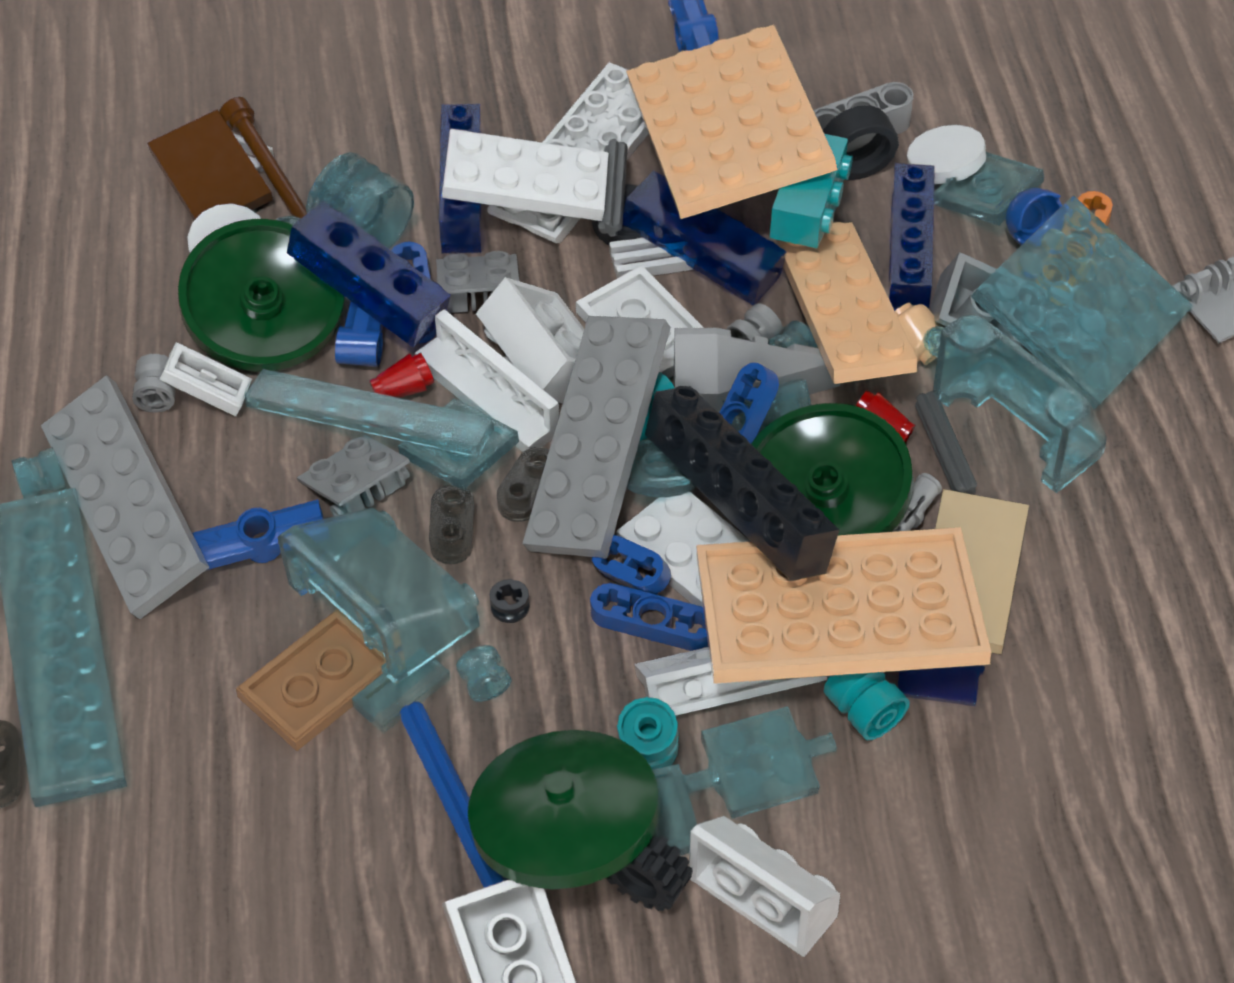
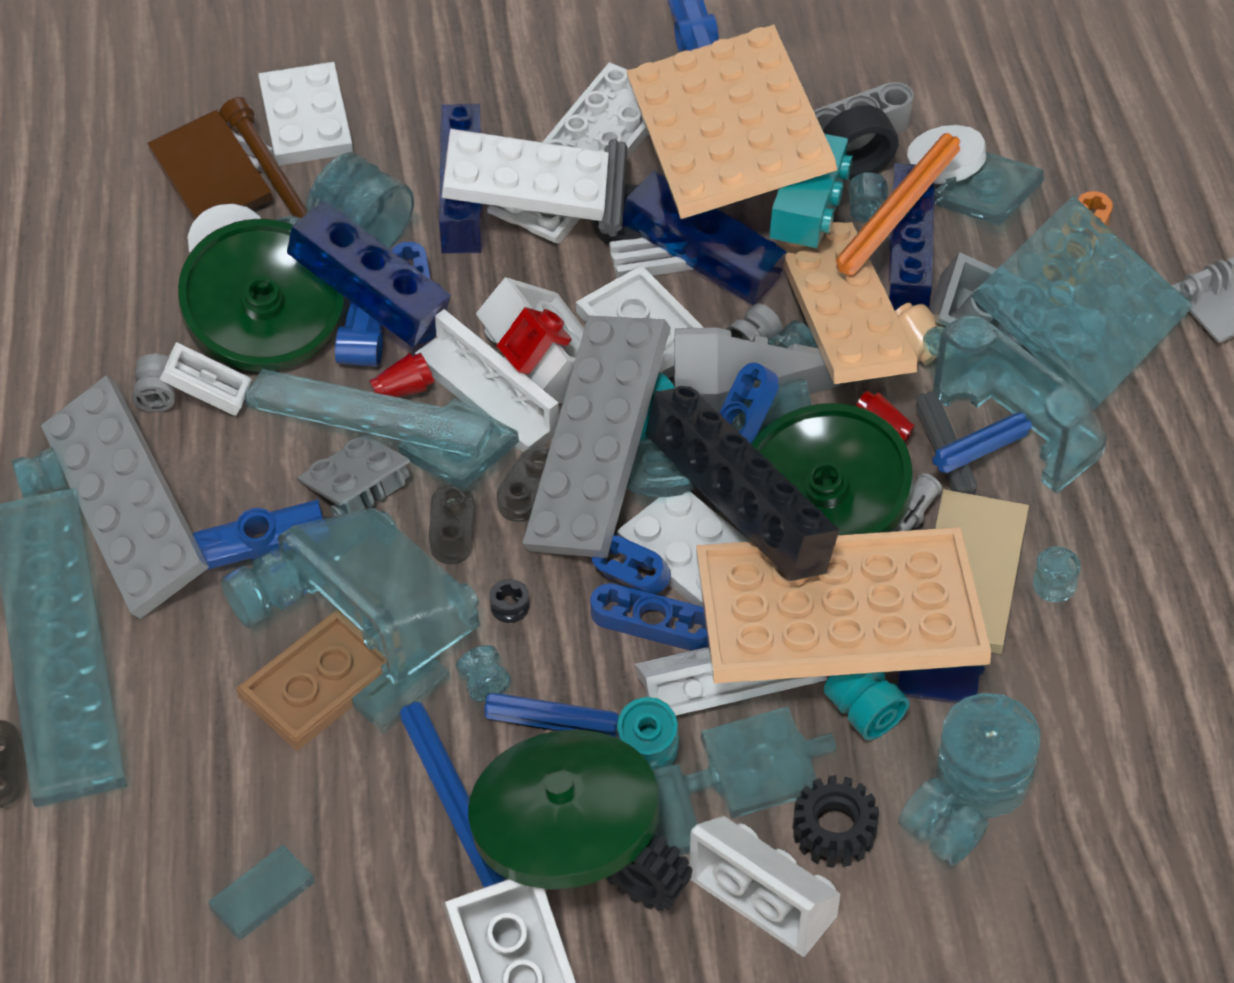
light grey hinge [436,251,519,313] -> none
blue hair [1006,187,1067,248] -> none
none -> clear light blue tile [208,845,314,941]
none -> clear light blue wheel [220,548,304,628]
none -> white plate [258,62,353,166]
none -> blue axle [484,692,619,737]
none -> red bracket [496,307,572,375]
none -> black tyre [792,775,879,868]
none -> orange axle [836,133,960,276]
none -> clear light blue wheel [848,173,888,223]
none -> clear light blue wheel [899,777,989,866]
none -> blue axle [932,412,1032,473]
none -> clear light blue wheel [935,693,1040,818]
none -> clear light blue wheel [1033,546,1081,603]

